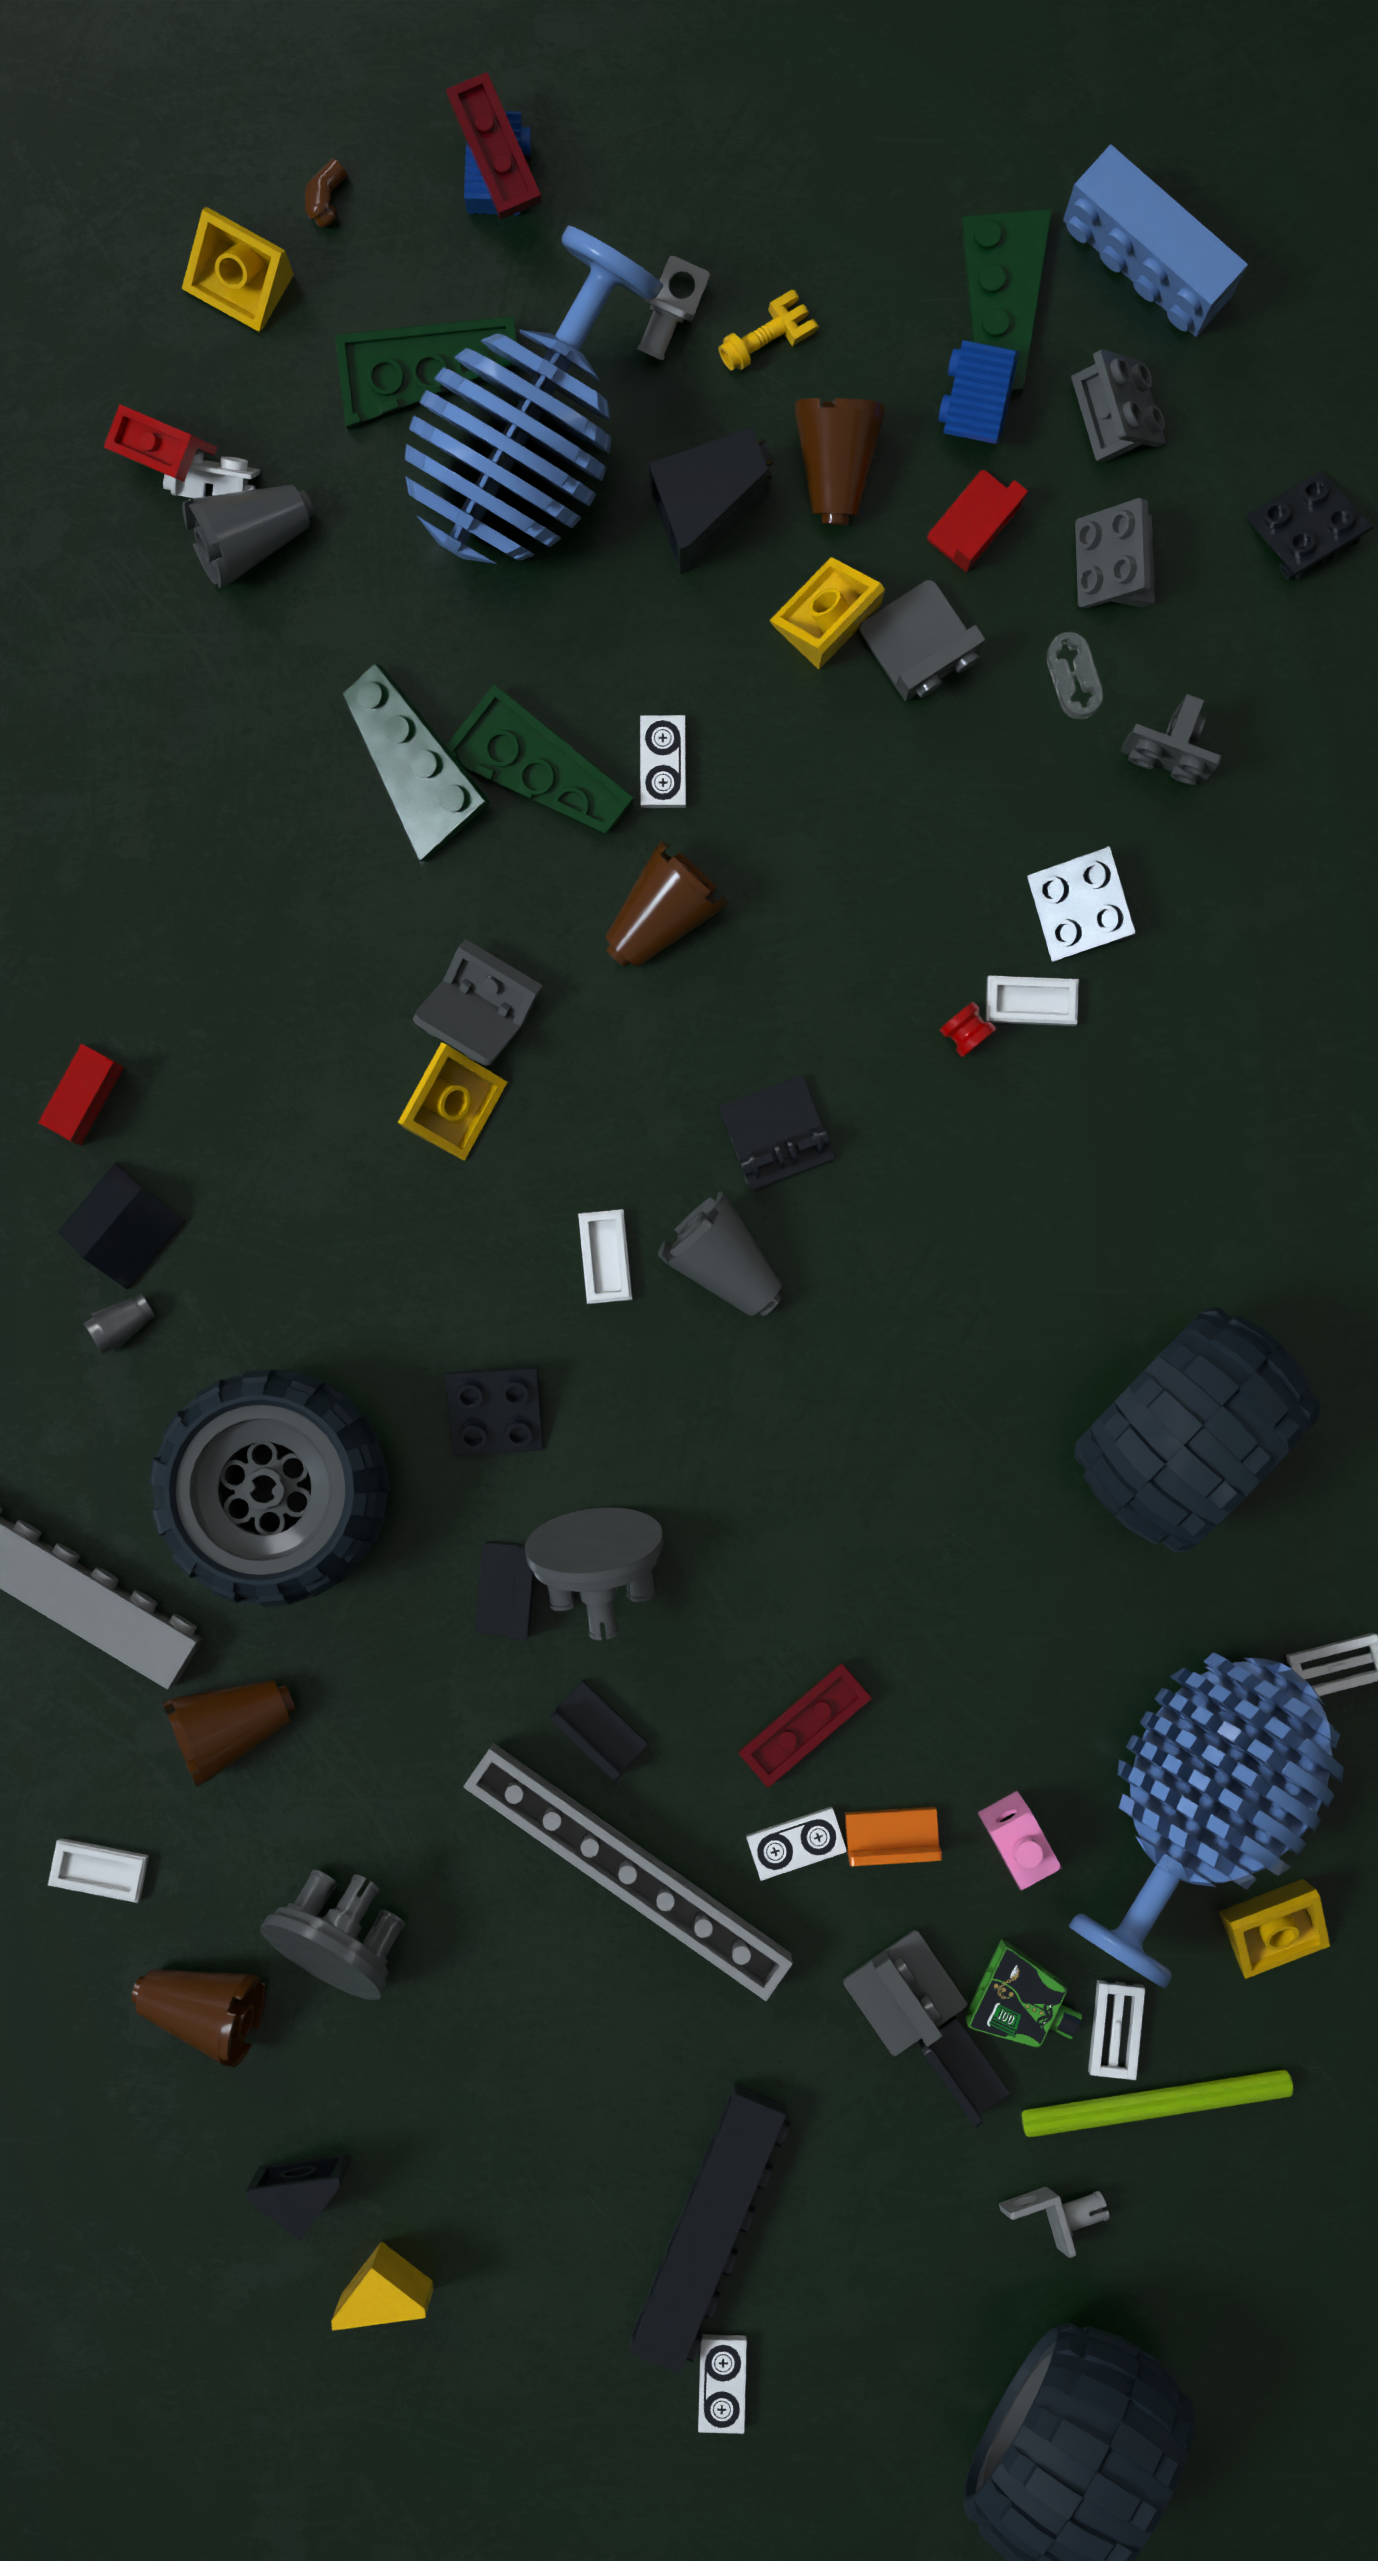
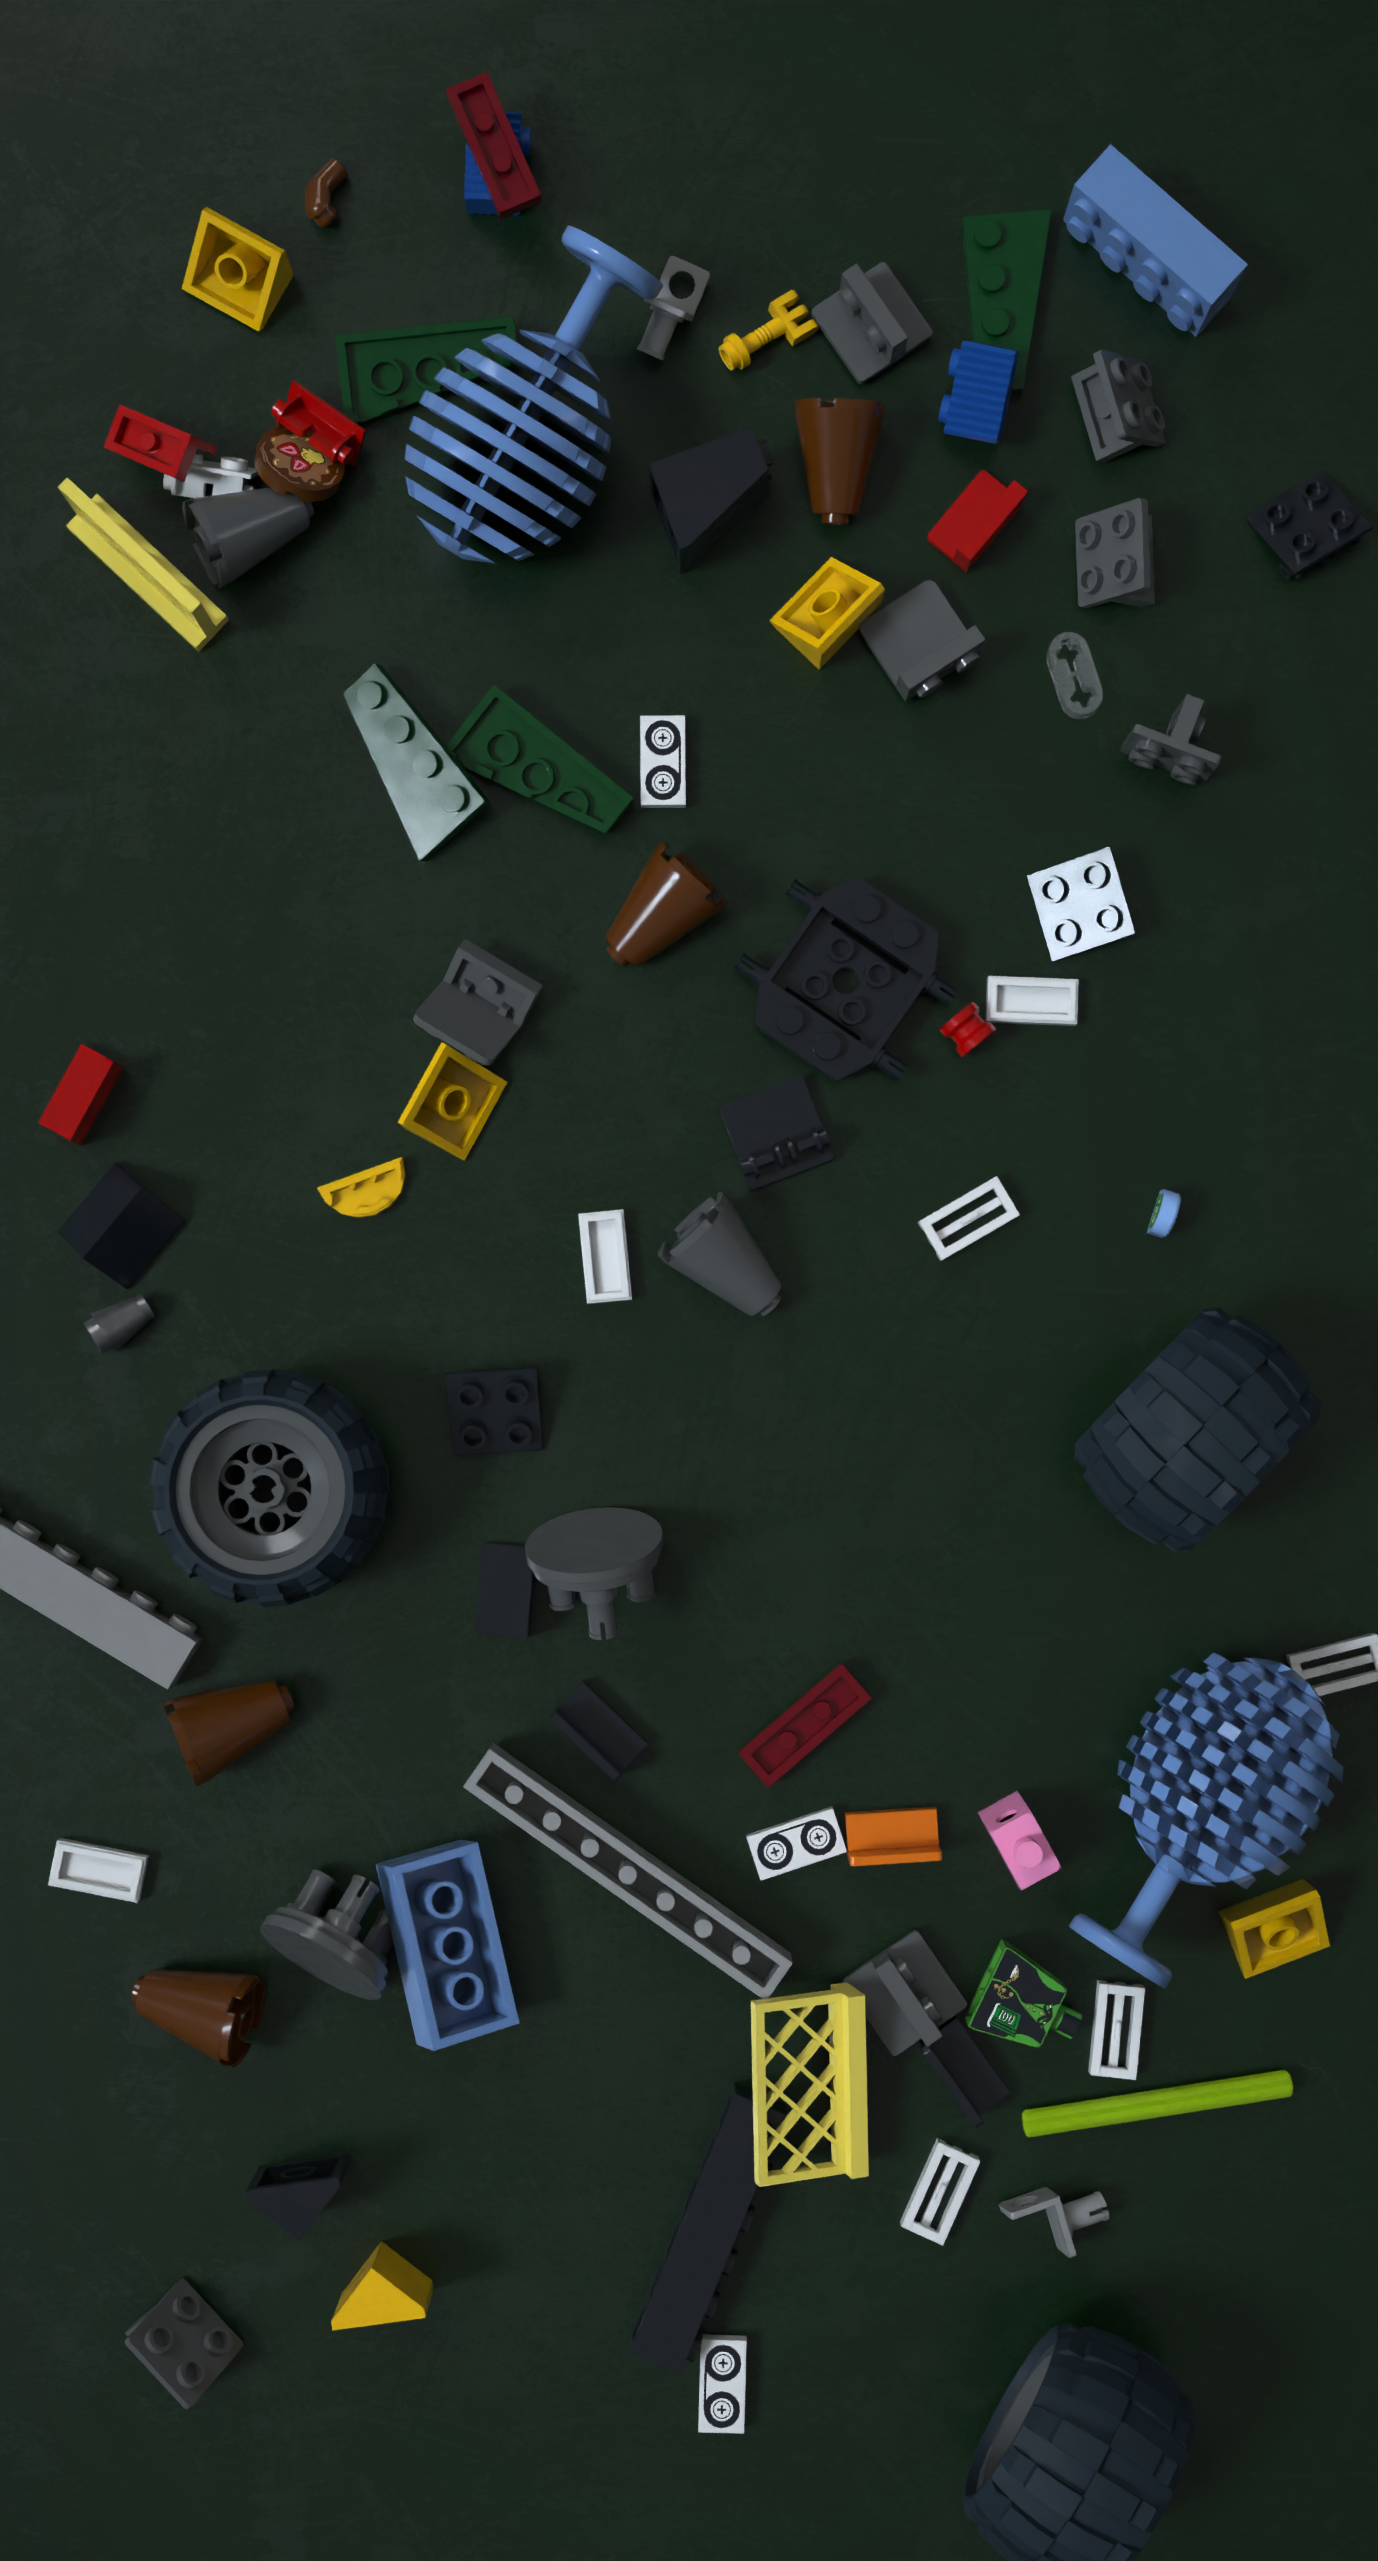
none -> light yellow fence [58,477,229,652]
none -> dark grey bracket [125,2279,243,2409]
none -> tile [254,426,345,502]
none -> red hinge [271,380,367,467]
none -> yellow tile [317,1157,406,1218]
none -> medium blue brick [375,1839,519,2051]
none -> black piece [733,876,959,1083]
none -> light yellow fence [751,1982,869,2187]
none -> dark grey bracket [811,262,933,384]
none -> white tile [900,2138,980,2246]
none -> white tile [918,1176,1020,1261]
none -> light blue tile [1147,1189,1181,1238]

